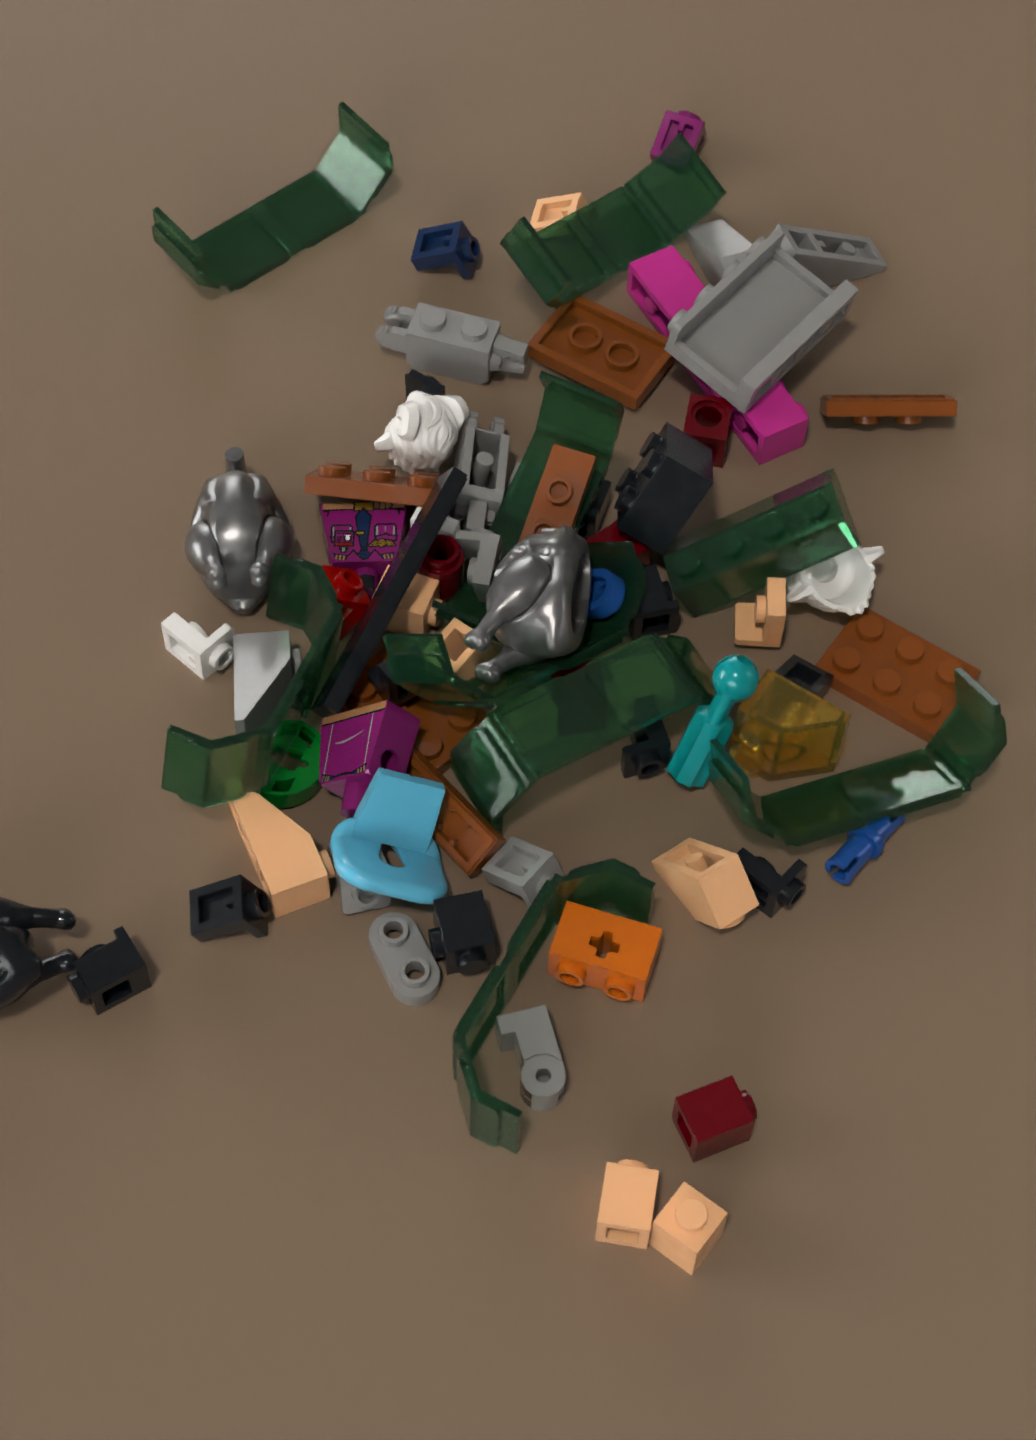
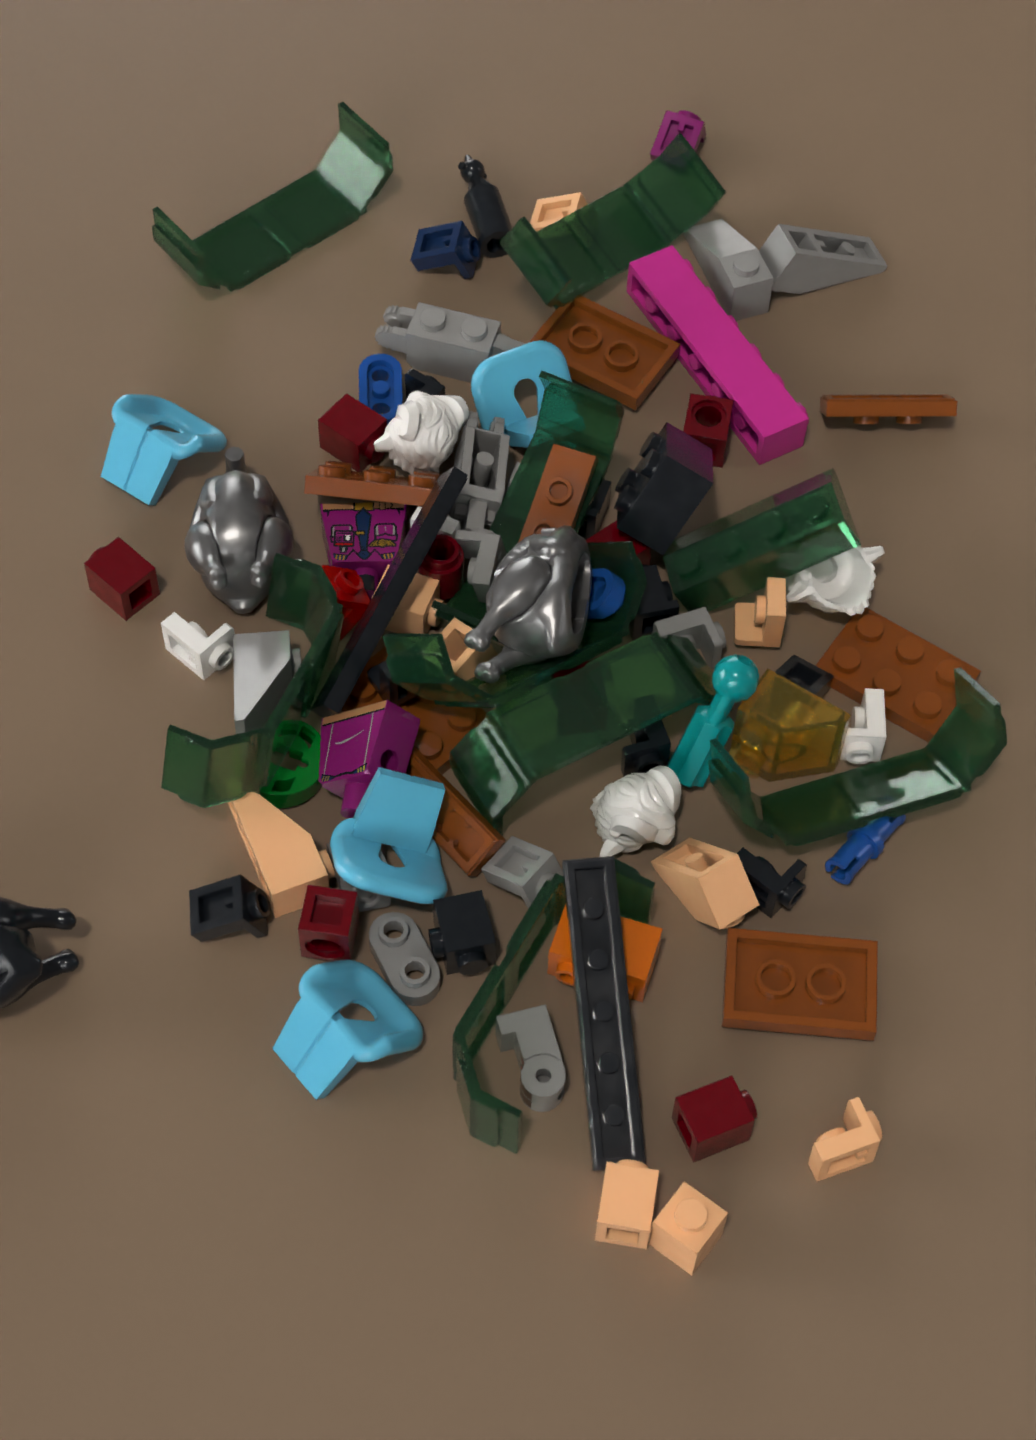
black brick [66,926,151,1016] -> none
light grey panel [664,228,859,414] -> none
none -> dark red brick [84,537,160,621]
none -> medium azure piece [101,394,227,505]
none -> medium azure piece [272,959,423,1100]
none -> dark red brick [298,885,360,961]
none -> dark red brick [318,393,387,472]
none -> blue plate [359,354,403,425]
none -> black wheel [458,155,517,258]
none -> medium azure piece [471,340,588,448]
none -> black tile [562,856,646,1171]
none -> white hair [590,765,682,857]
none -> light grey bracket [650,607,726,669]
none -> dark orange plate [722,928,878,1041]
none -> light nougat bracket [808,1097,882,1182]
none -> white bracket [833,688,887,764]

